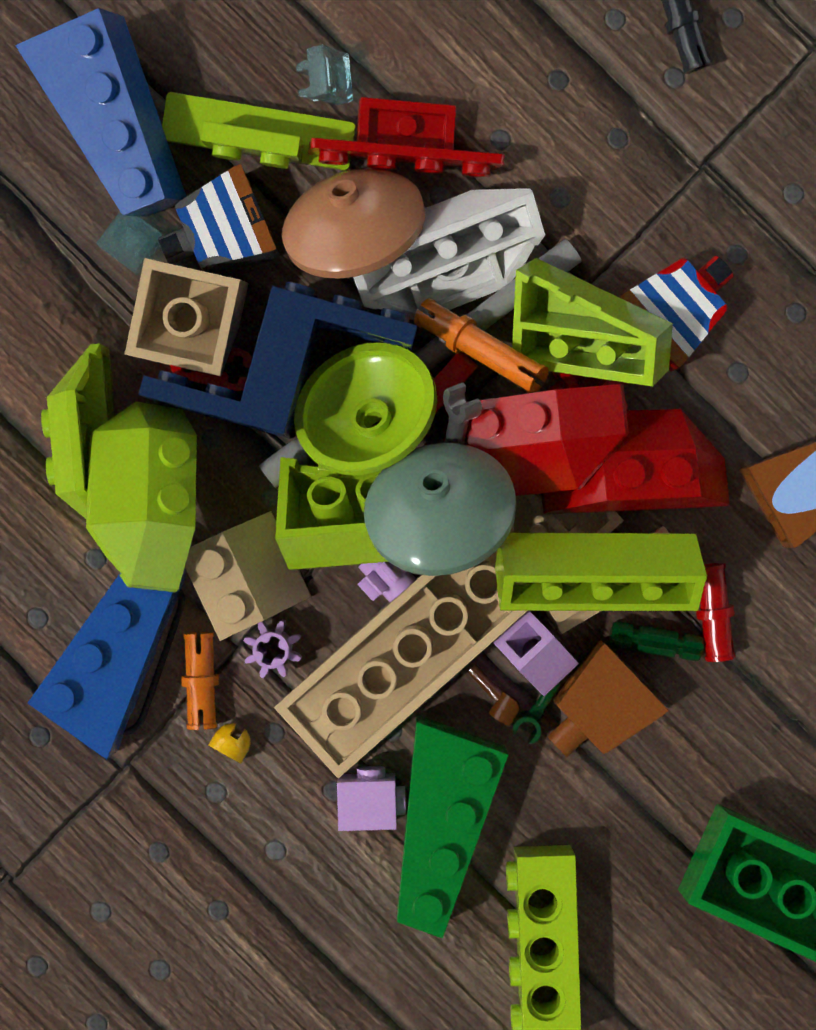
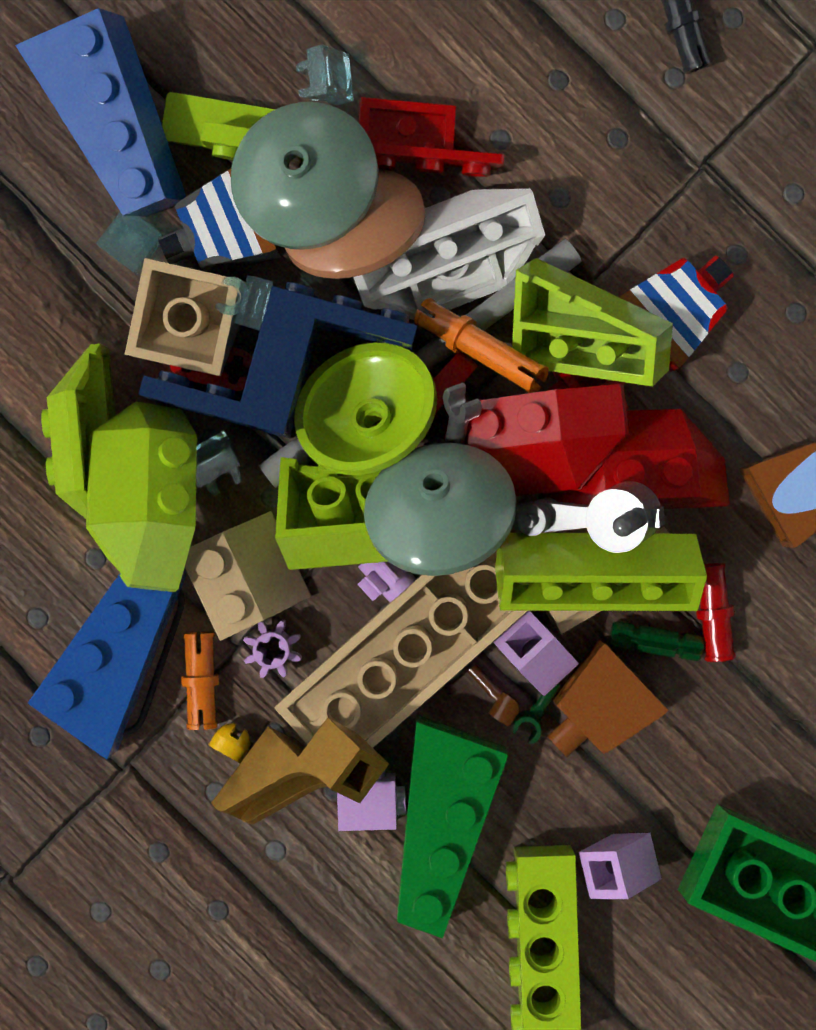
none -> clear light blue tile [196,431,242,496]
none -> pearl gold arch [211,717,389,824]
none -> clear light blue tile [215,276,273,330]
none -> sand green dish [231,102,379,250]
none -> piece [512,481,665,553]
none -> lavender brick [579,833,662,899]

